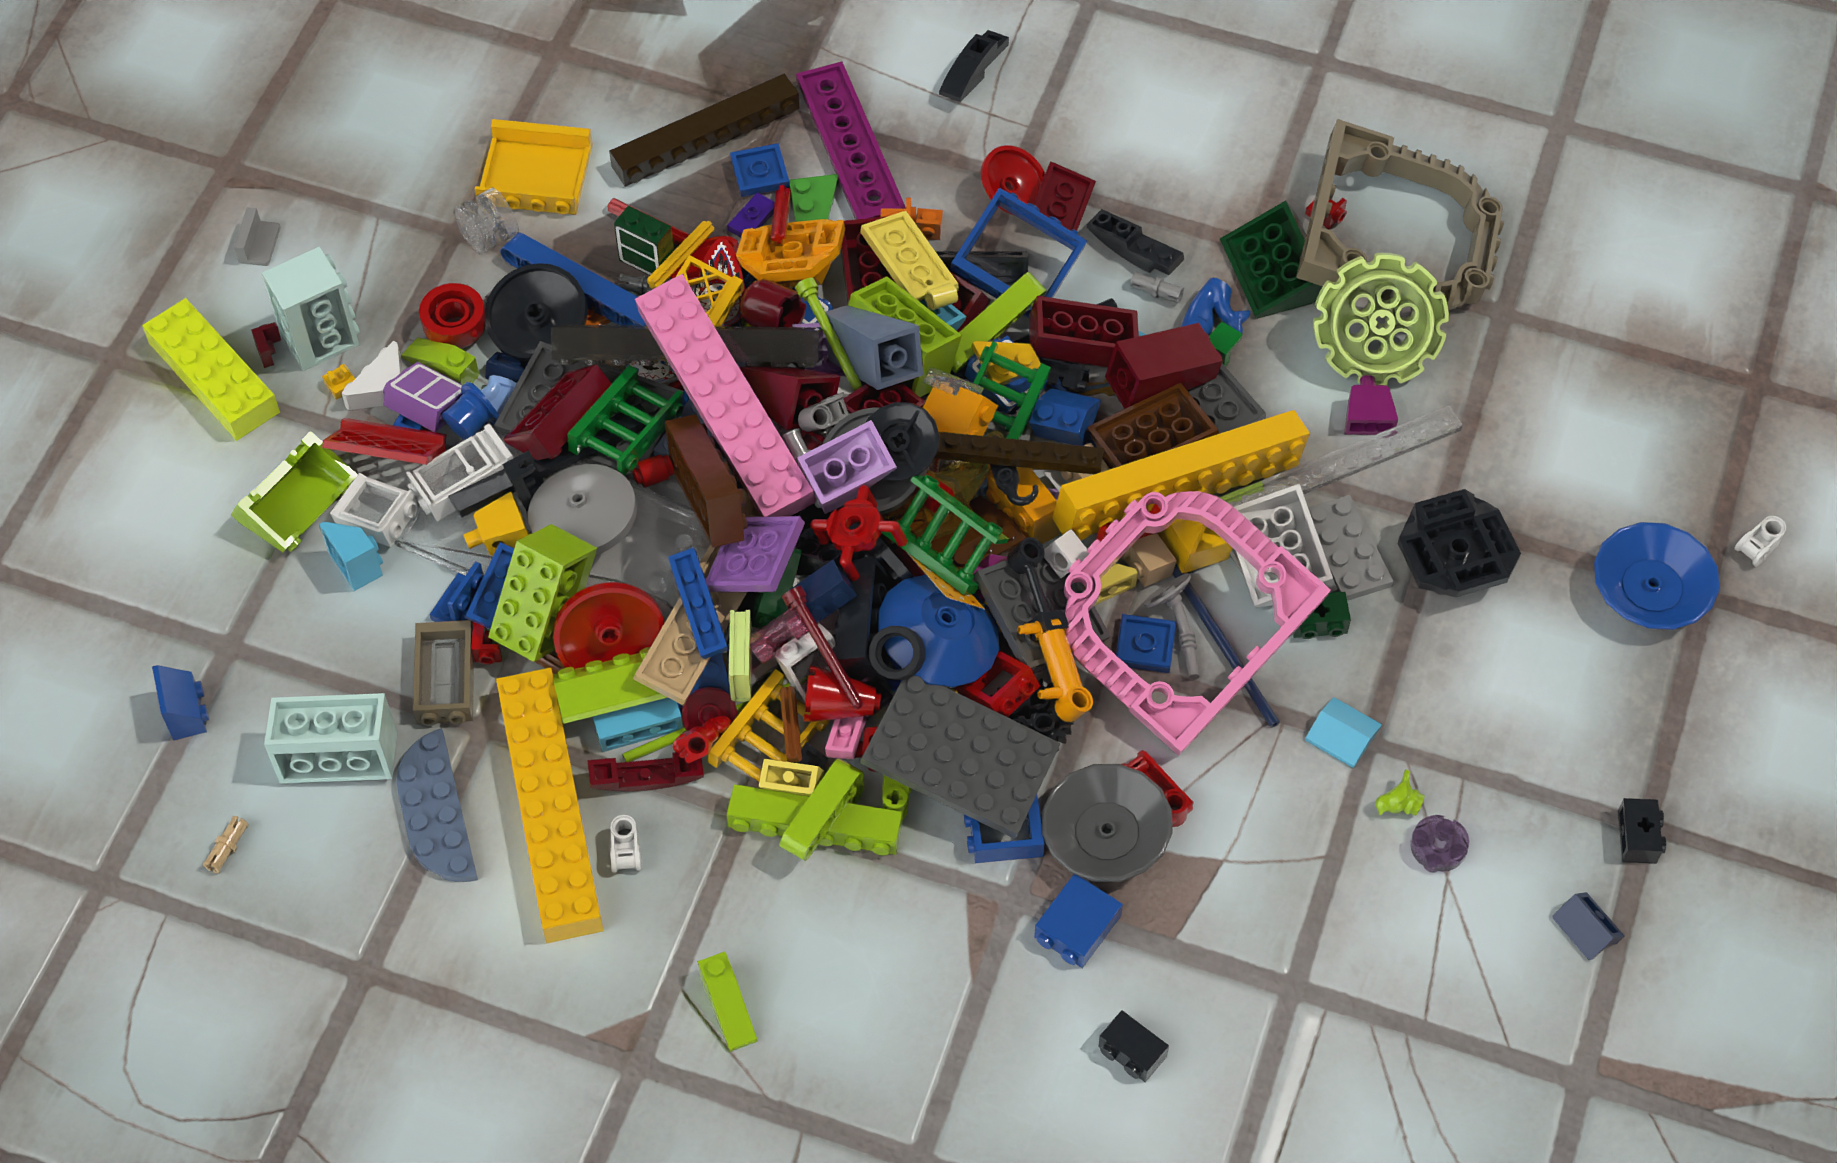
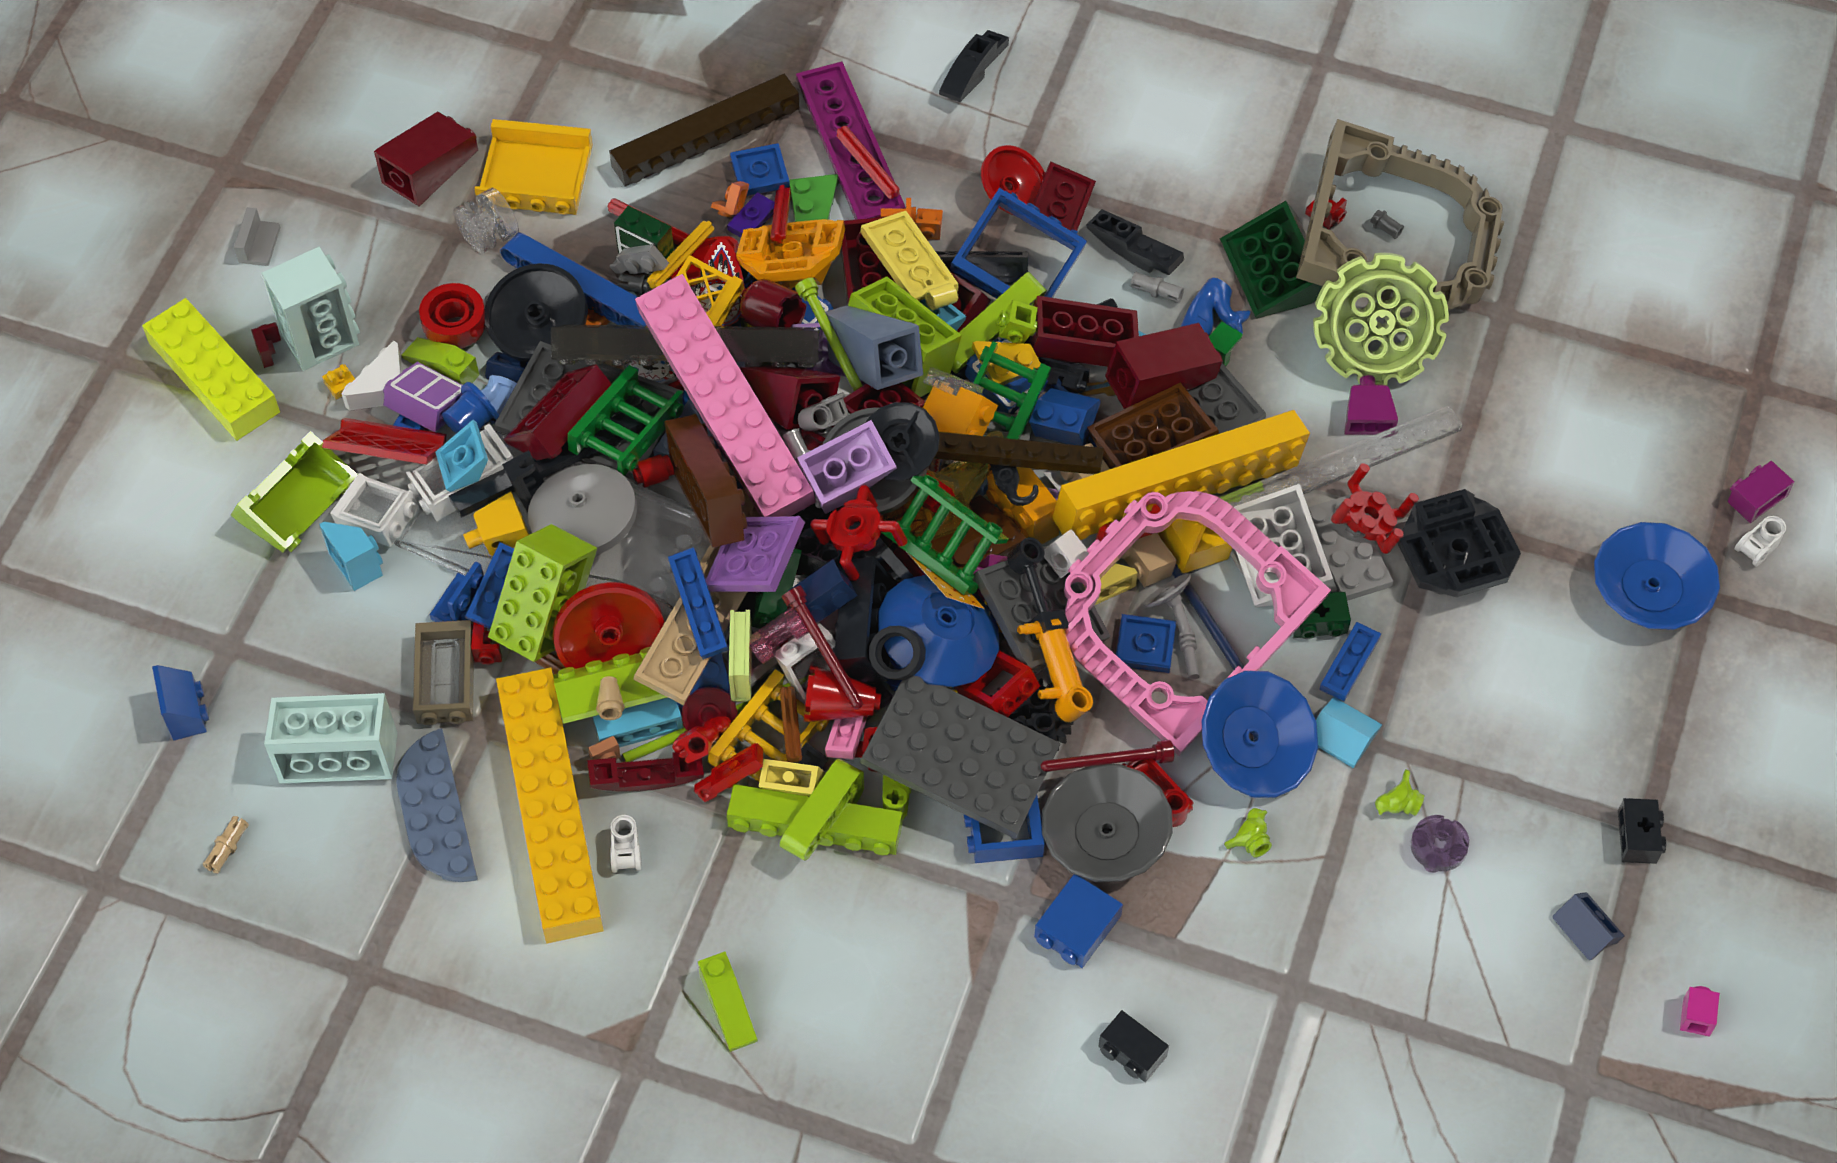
none -> dark red slope [374,111,478,207]
none -> medium azure slope [435,420,488,492]
none -> nougat plate [588,736,621,760]
none -> tan cone [596,676,625,720]
none -> light grey hinge [610,244,669,274]
none -> red hinge [694,743,763,802]
none -> orange bracket [711,181,750,217]
none -> red axle [837,126,900,199]
none -> lime brick [997,300,1038,343]
none -> dark red piece [1041,740,1174,772]
none -> blue dish [1201,671,1318,798]
none -> lime animal [1224,808,1272,858]
none -> blue plate [1319,622,1381,702]
none -> red plate [1331,463,1419,554]
none -> dark grey pin [1370,210,1404,239]
none -> dark pink brick [1680,986,1720,1037]
none -> magenta piece [1727,460,1795,523]

